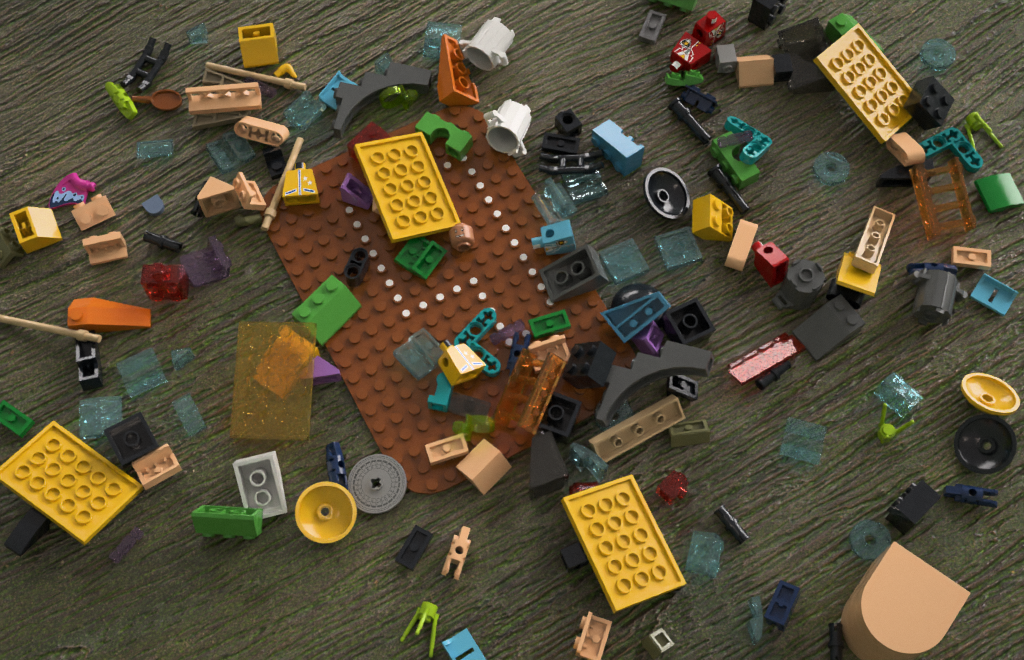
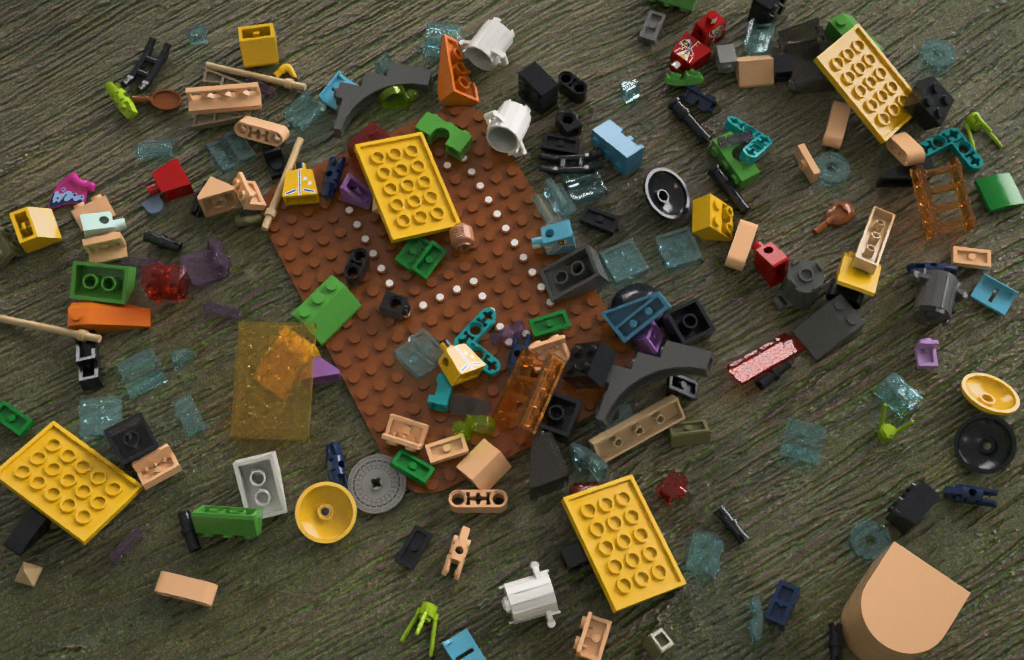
none -> tan slope [14,561,43,587]
none -> bright green slope [69,261,137,305]
none -> light aqua torso [80,211,127,239]
none -> axle [121,257,159,269]
none -> red torso [146,157,194,201]
none -> light nougat beam [154,571,218,607]
none -> black pin [177,510,202,553]
none -> axle [203,301,240,320]
none -> dark blue hinge [321,156,346,200]
none -> black brick [379,291,411,322]
none -> light nougat bracket [381,414,429,452]
none -> green plate [390,448,435,486]
none -> light nougat beam [449,489,508,513]
none -> white container [498,561,561,628]
none -> black brick [518,61,558,115]
none -> black beam [558,71,587,104]
none -> black plate [579,205,621,236]
none -> clear light blue tile [620,79,641,104]
none -> clear light blue bracket [743,18,776,56]
none -> light nougat plate [794,143,821,184]
none -> dark orange piece [812,201,855,236]
none -> light nougat beam [822,100,851,149]
none -> lavender bracket [914,338,939,369]

